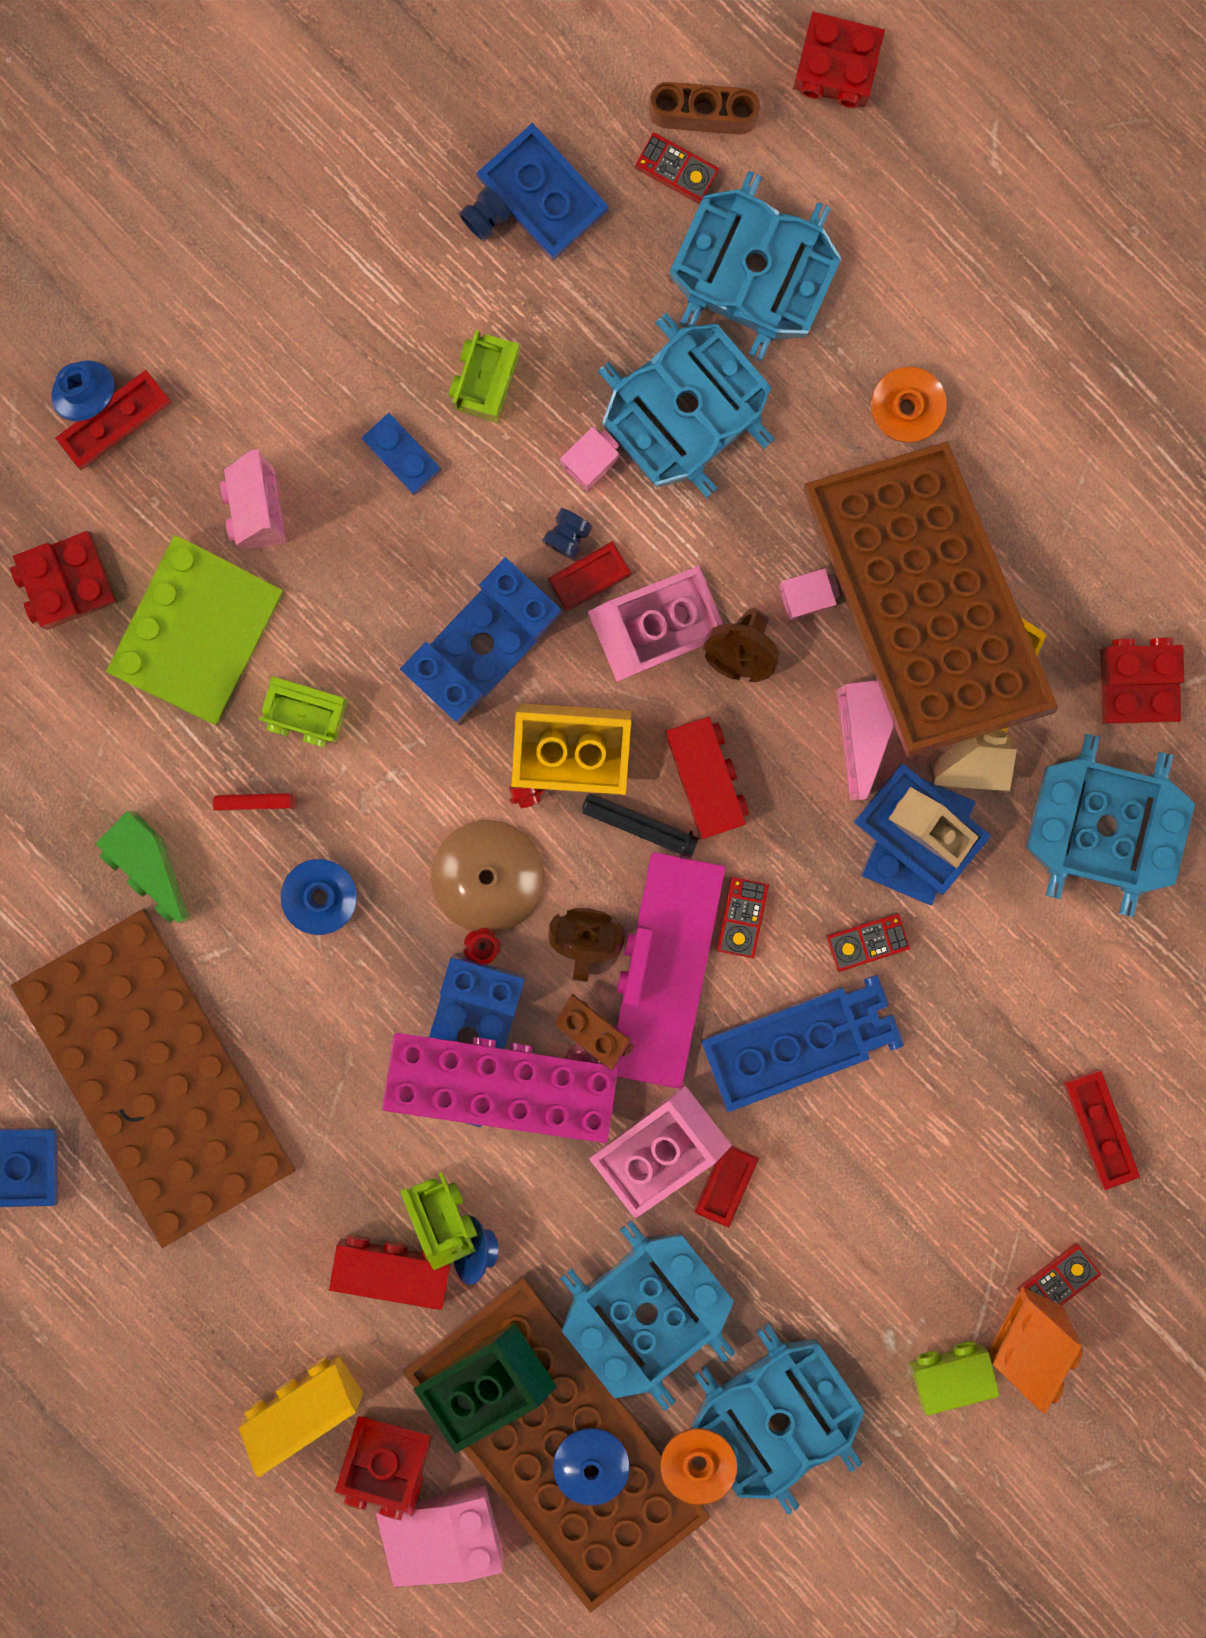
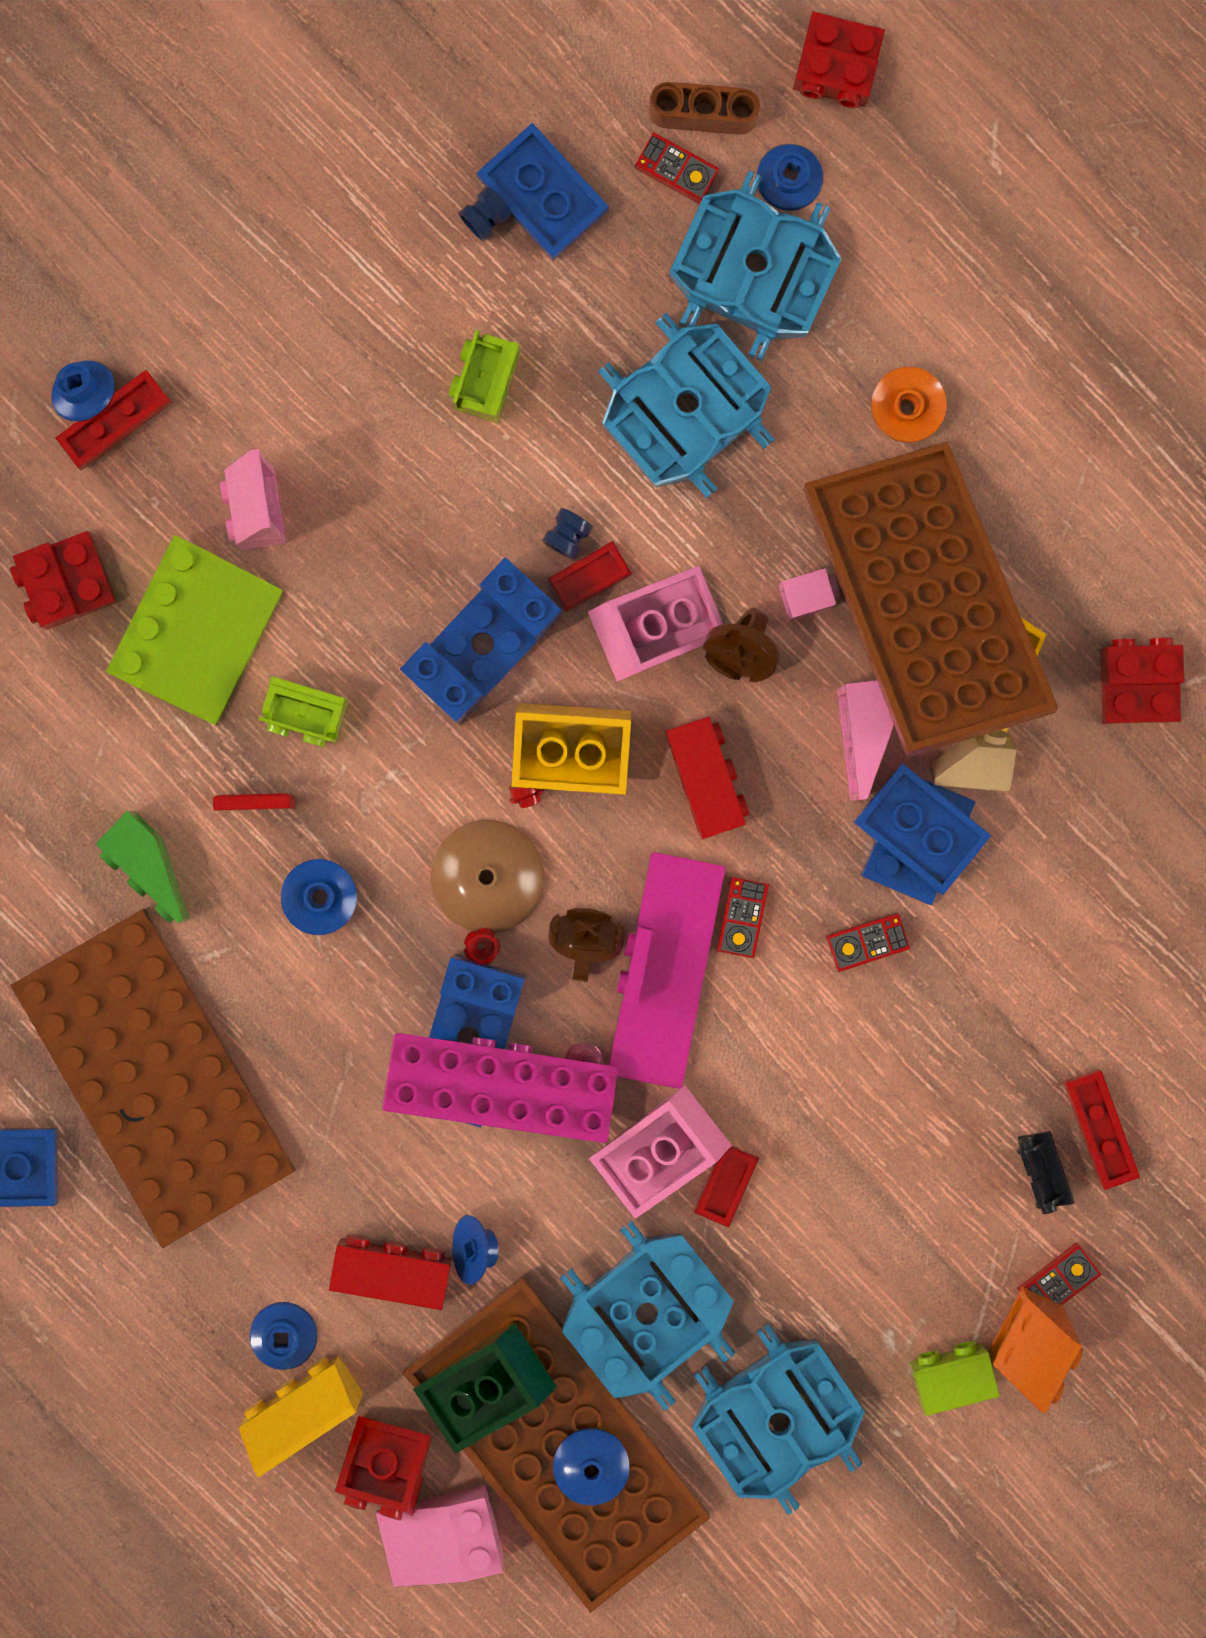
blue plate [361,413,441,495] -> none
lime hinge [400,1172,477,1270] -> none
dark orange hinge [554,994,634,1070] -> none
bright pink brick [560,427,619,491] -> none
black axle [581,793,699,859] -> none
orange dish [660,1428,737,1505] -> none
blue hinge [701,974,904,1112] -> none
tan slope [889,787,978,868] -> none
dark azure piece [1025,734,1195,917] -> none
none -> blue piece [249,1302,317,1370]
none -> blue piece [756,144,823,211]
none -> black hinge [1017,1131,1075,1214]

